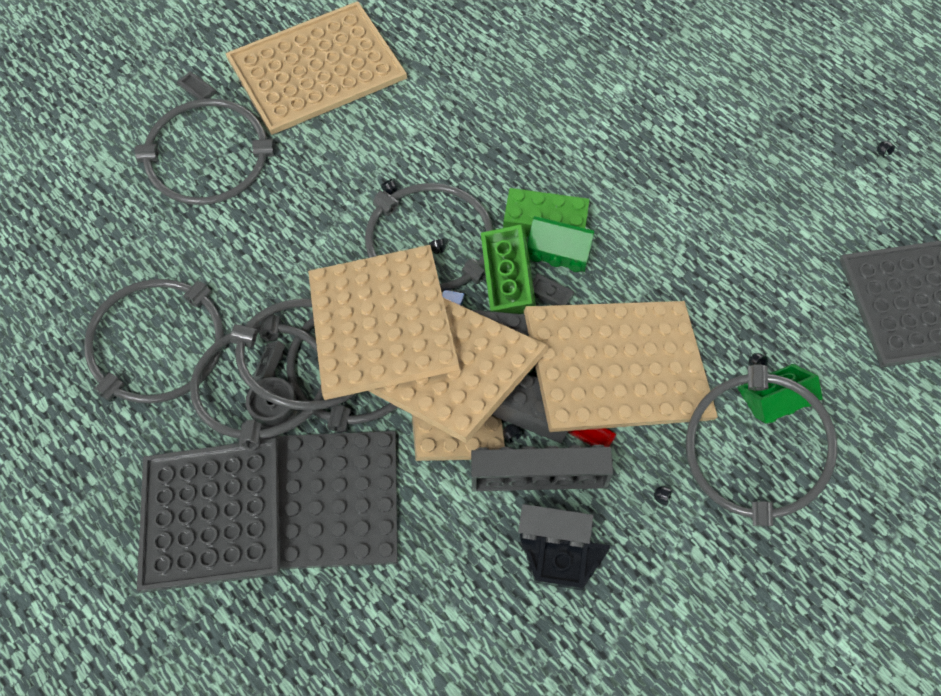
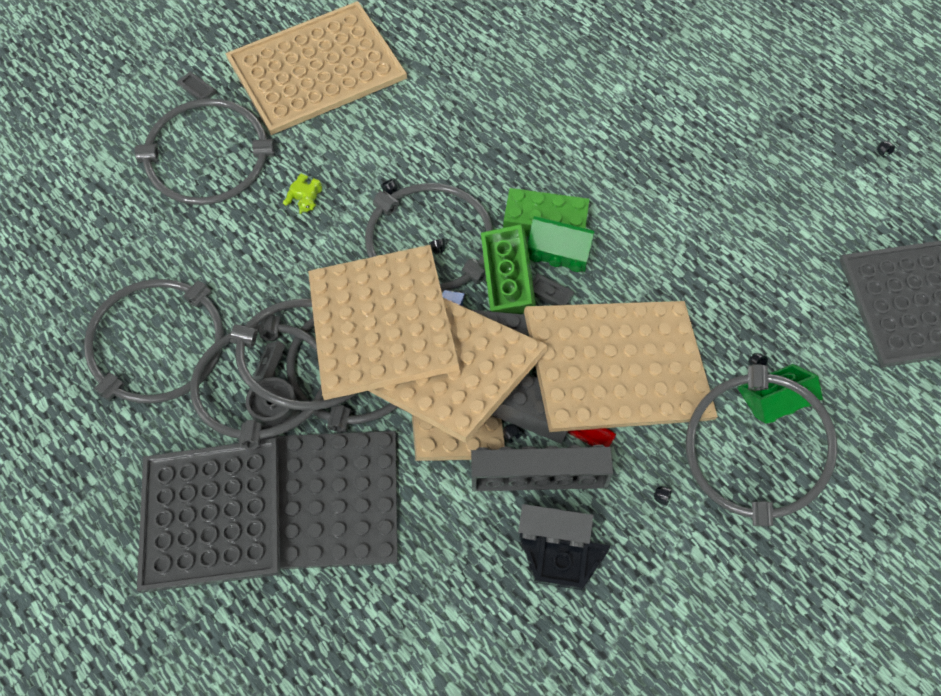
none -> lime animal [283,173,322,214]

